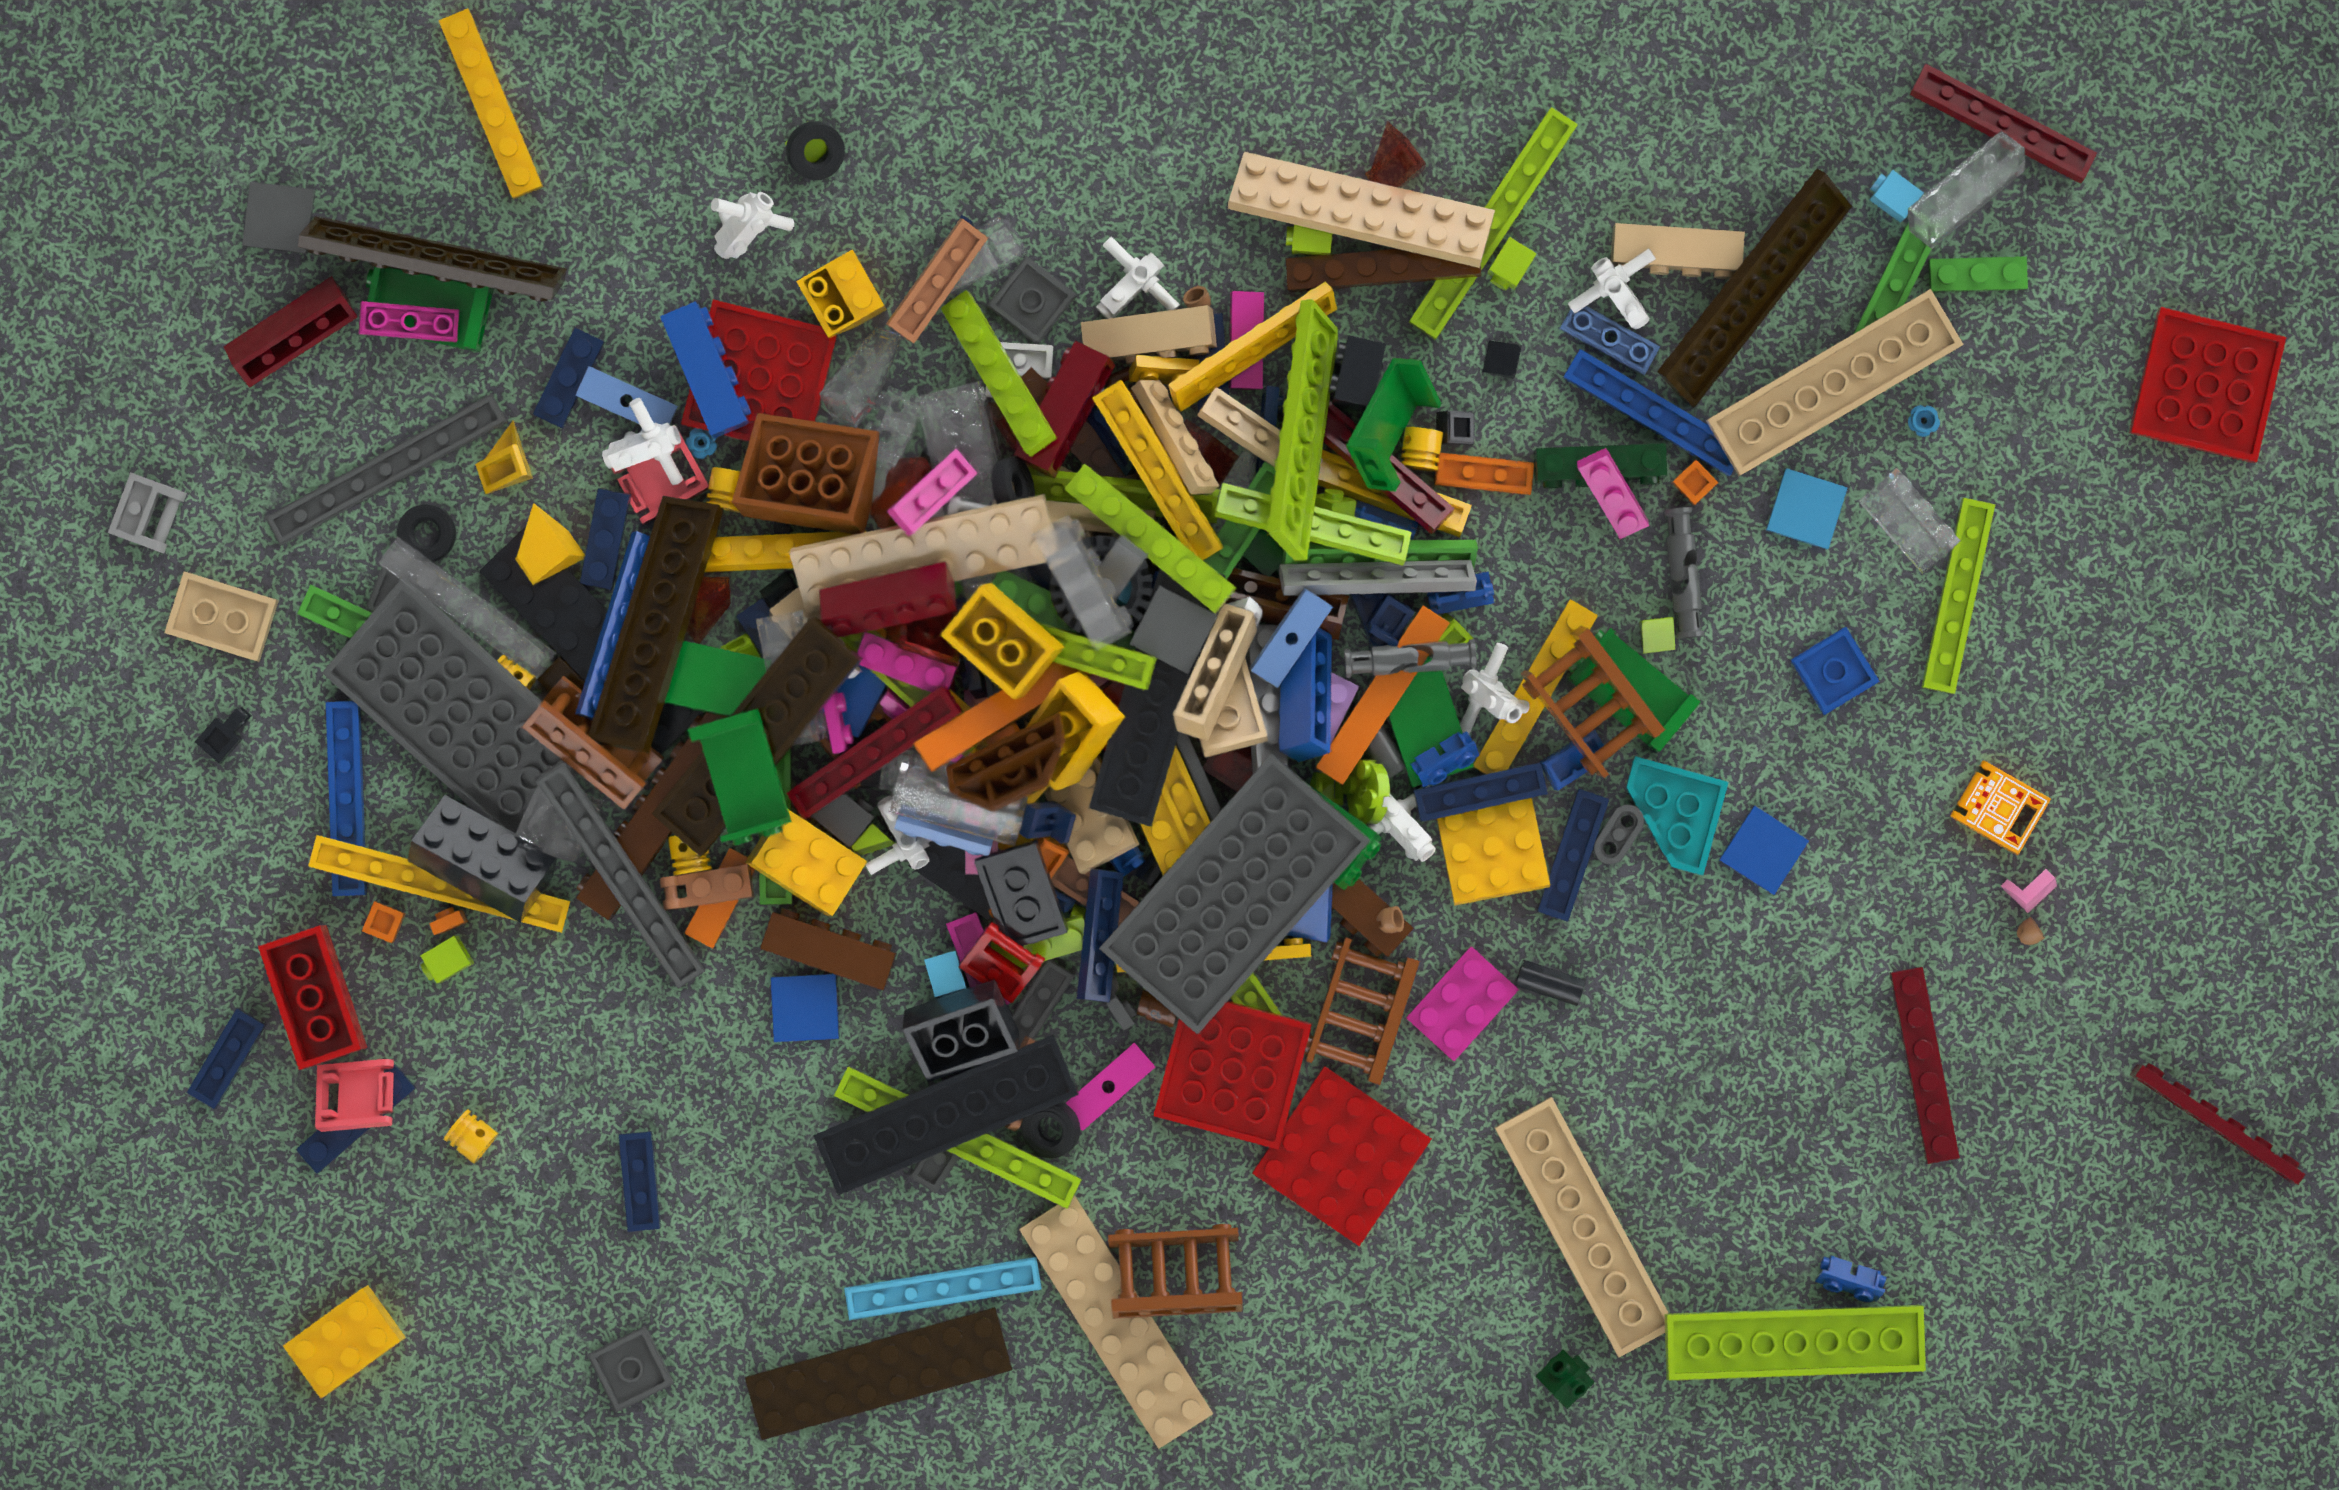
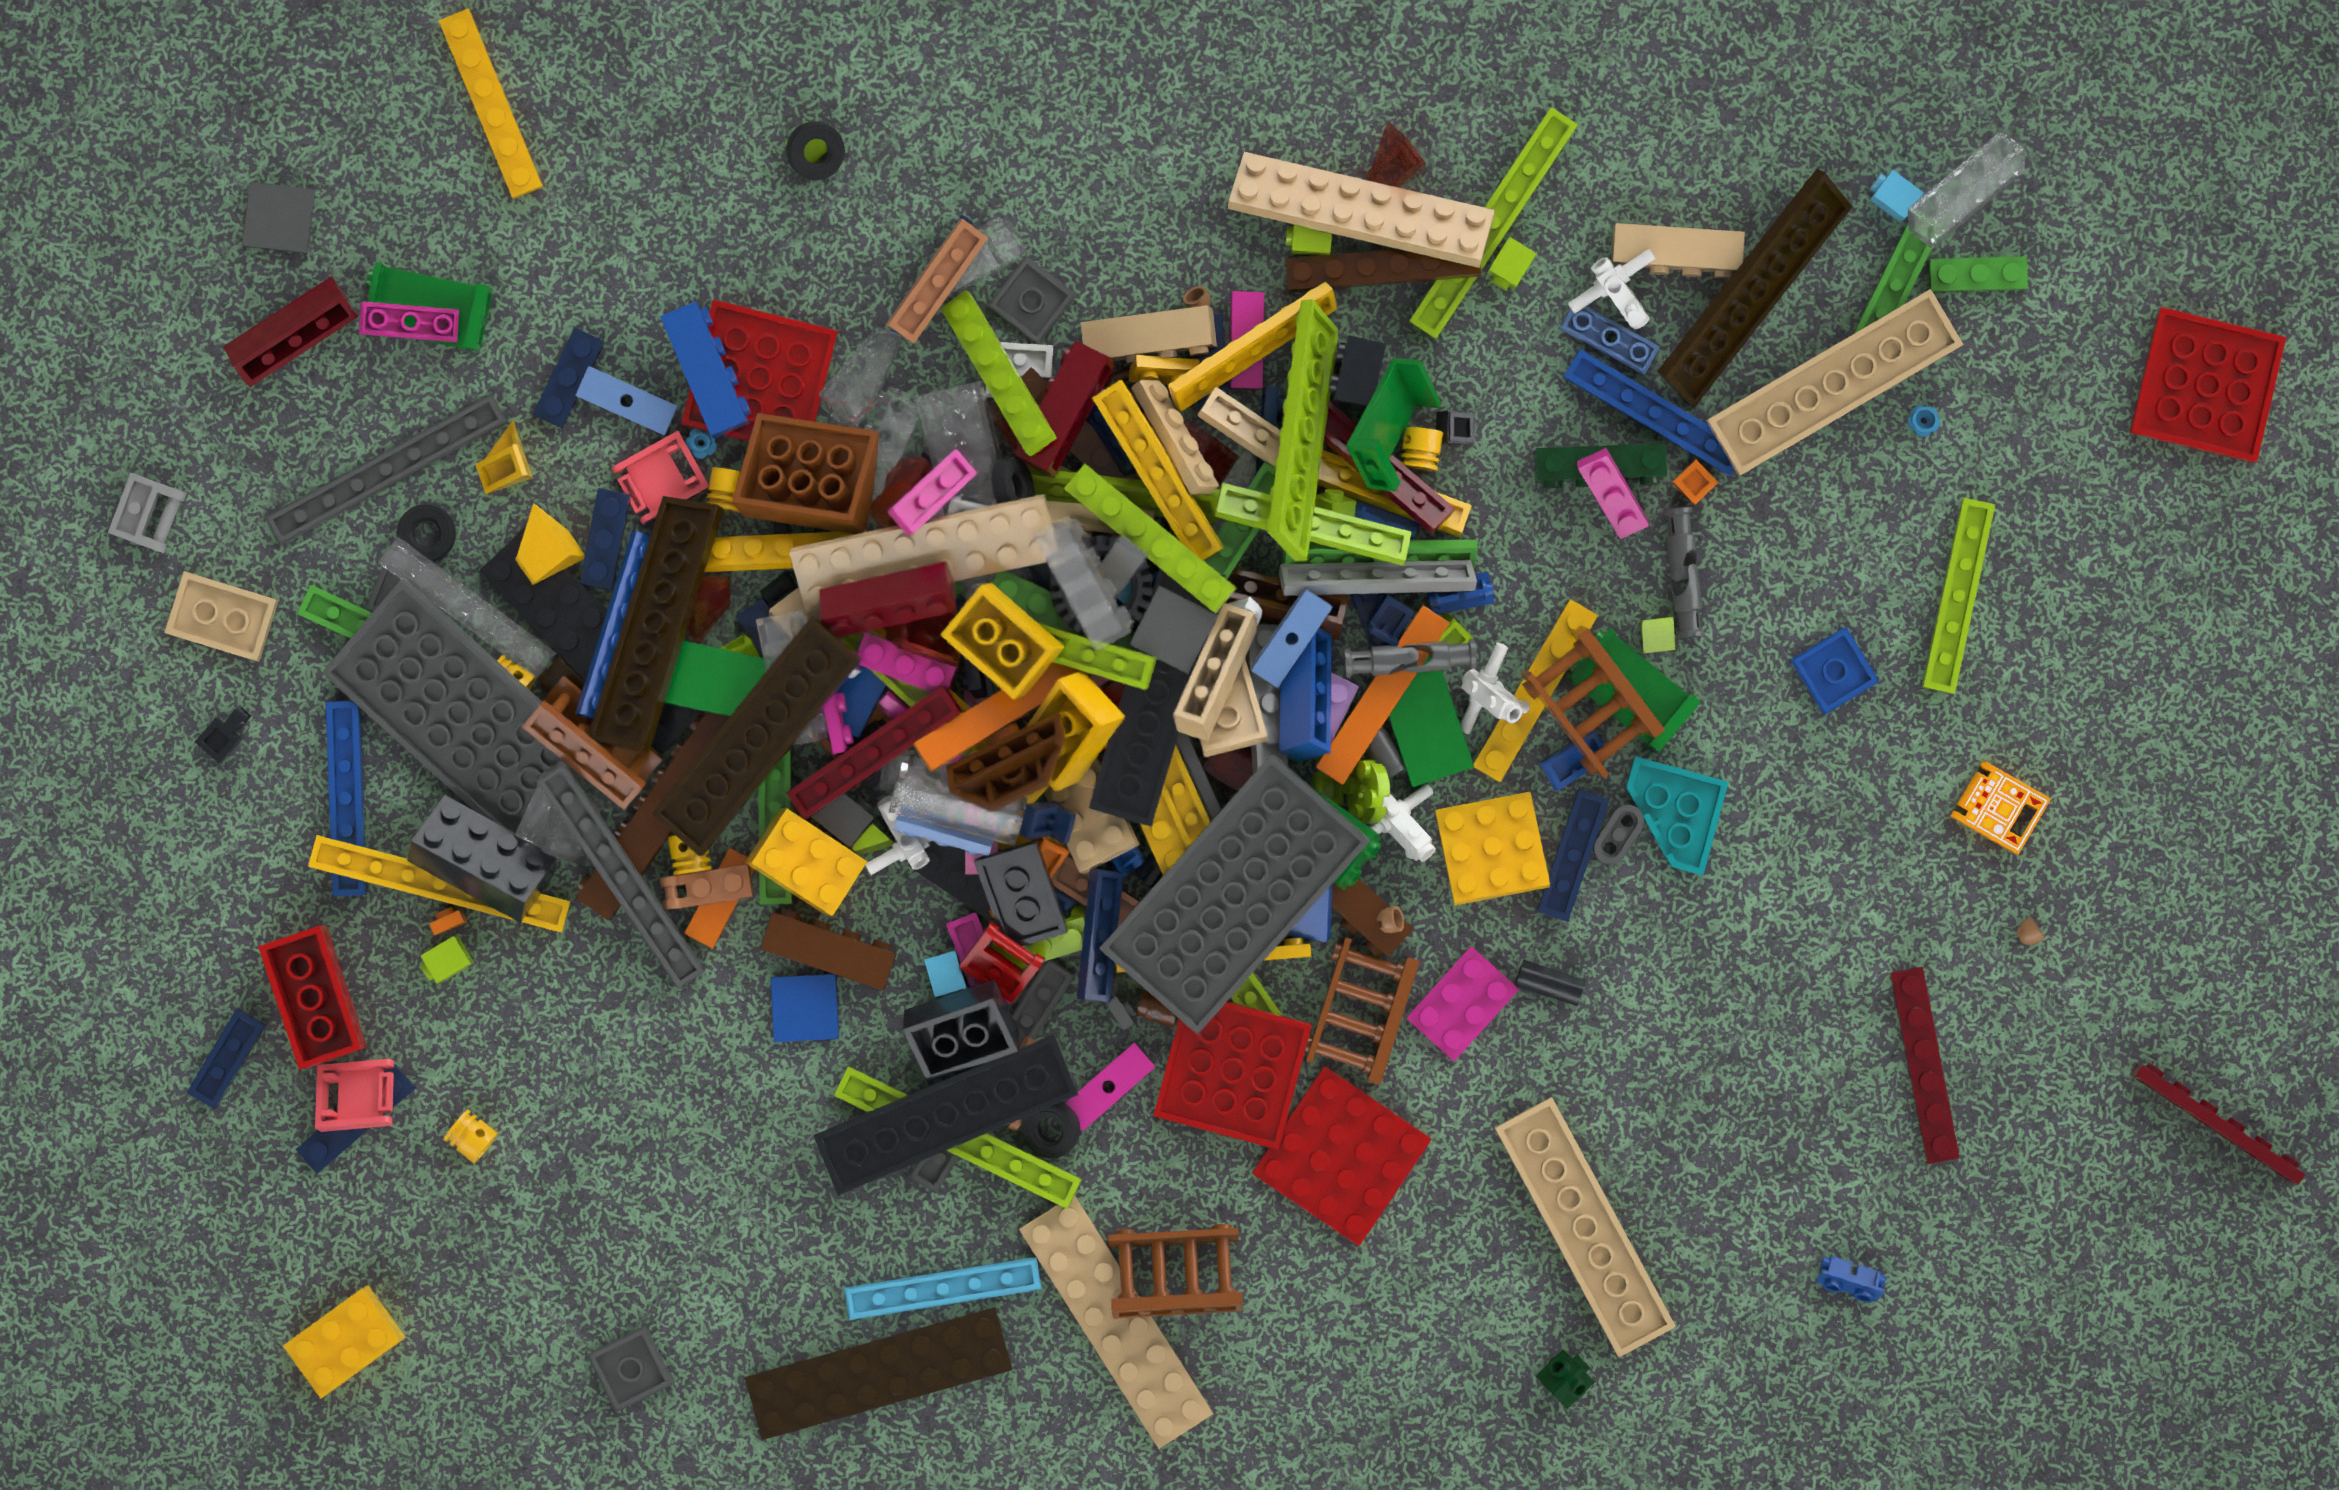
dark brown plate [298,216,567,302] -> none
orange plate [362,901,406,943] -> none
white piece [602,398,683,485] -> none
dark blue plate [619,1131,661,1232] -> none
green panel [688,709,792,846] -> none
white piece [711,192,794,259] -> none
yellow slope [796,249,887,338] -> none
white piece [1096,237,1180,319] -> none
dark green brick [1242,529,1284,578] -> none
blue hinge [1410,731,1480,788] -> none
dark blue plate [1413,762,1548,822] -> none
orange tile [1434,453,1534,495] -> none
black slope [1482,341,1522,379] -> none
lime plate [1665,1305,1926,1380] -> none
blue tile [1719,806,1809,895] -> none
dark azure tile [1766,468,1847,550] -> none
clear brick [1858,468,1961,574] -> none
dark red plate [1909,64,2097,184] -> none
bright pink tile [2001,869,2057,913] -> none

